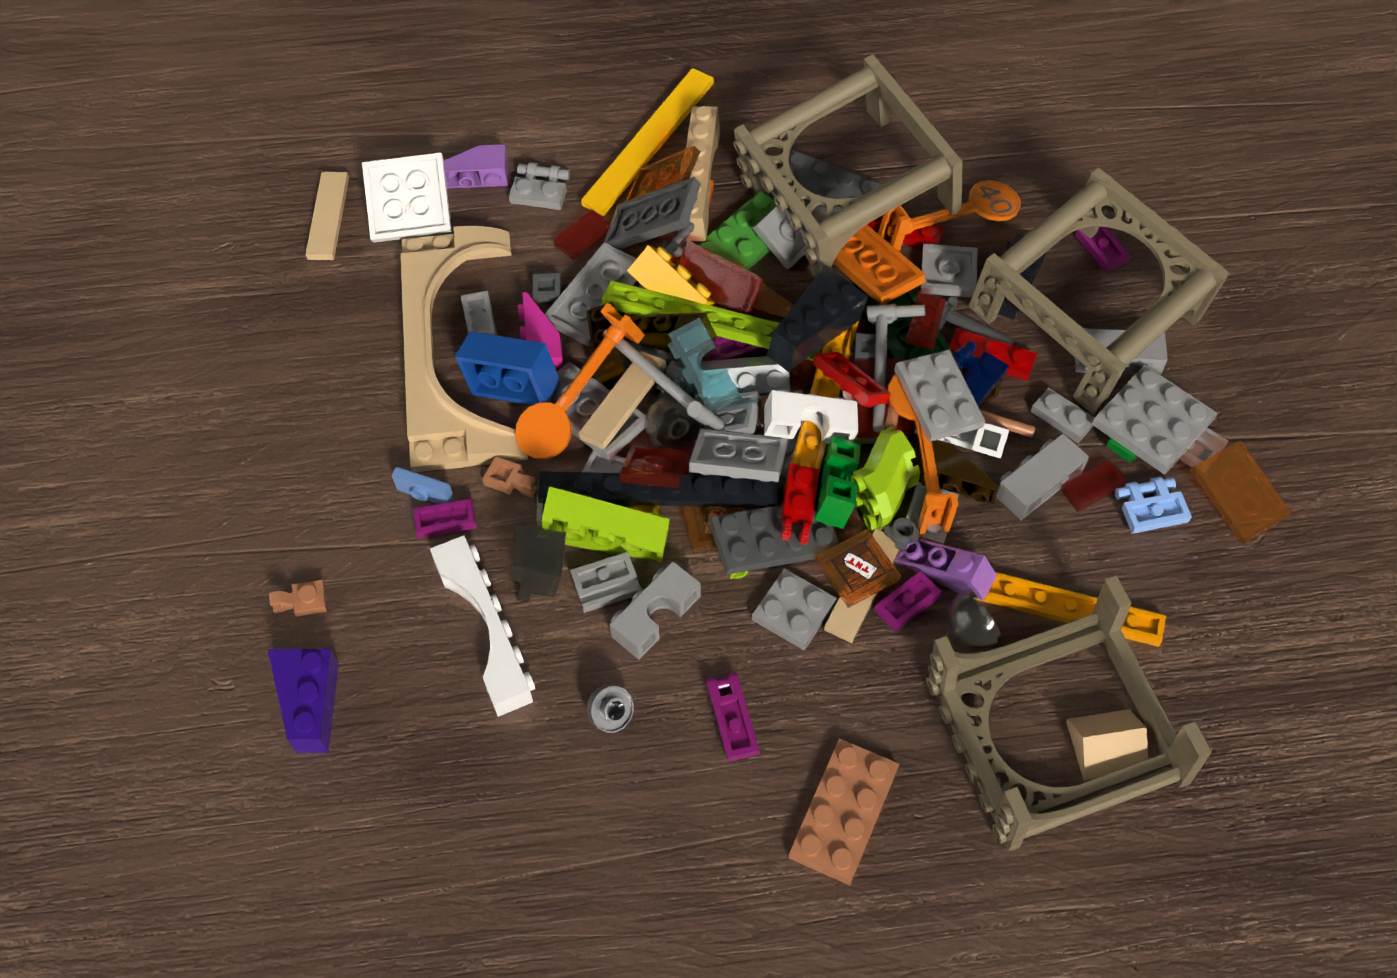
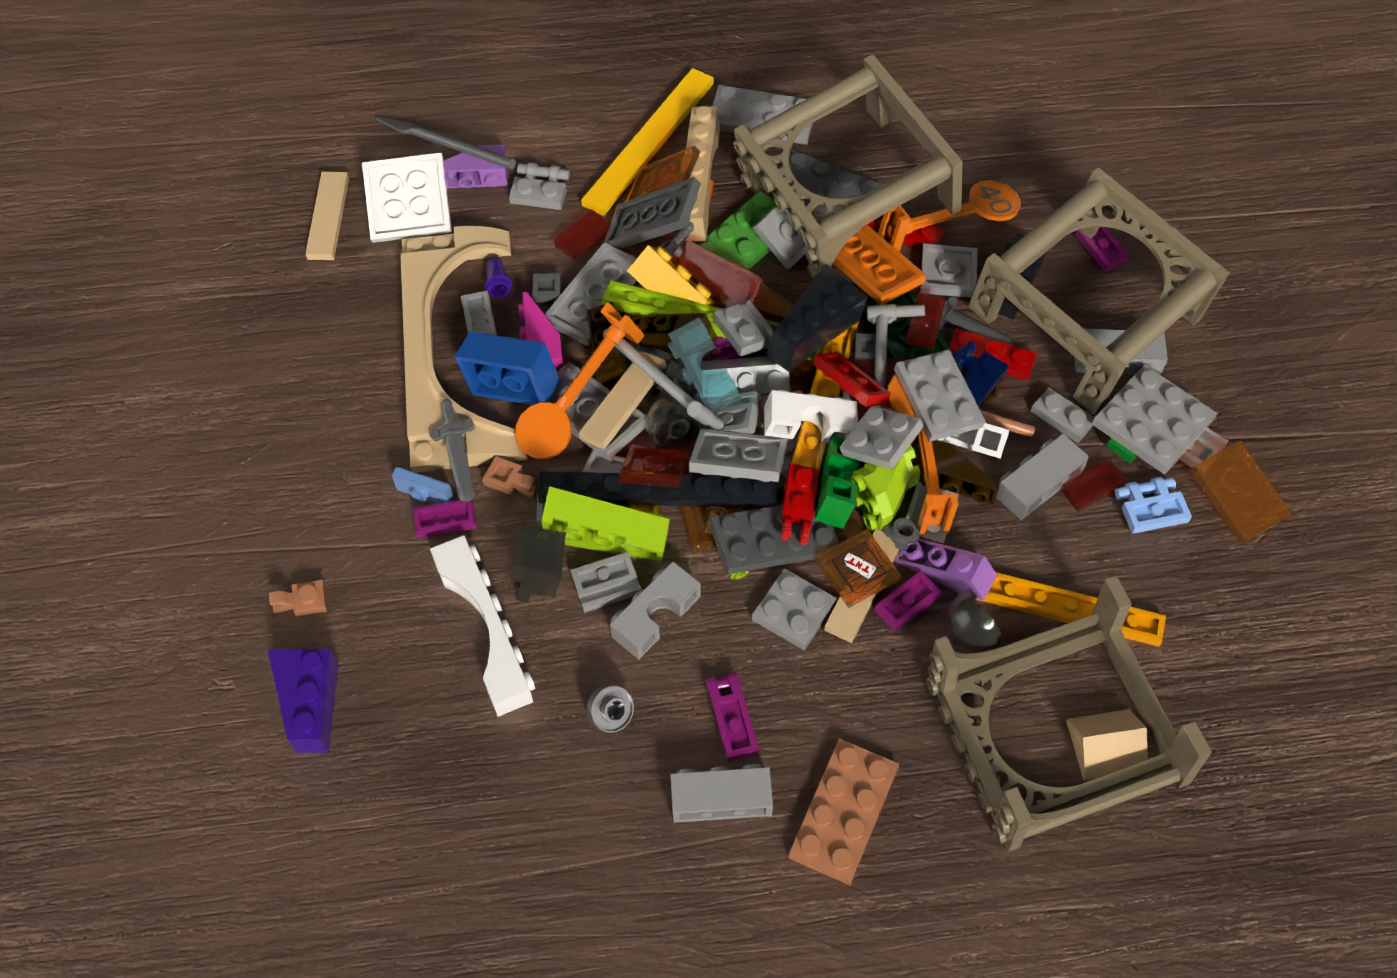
none -> dark grey piece [376,116,516,169]
none -> dark grey sword [430,399,475,502]
none -> dark purple cone [485,259,512,298]
none -> light grey brick [671,764,773,823]
none -> light grey plate [712,85,813,145]
none -> light grey plate [713,300,774,356]
none -> light grey plate [840,406,924,470]

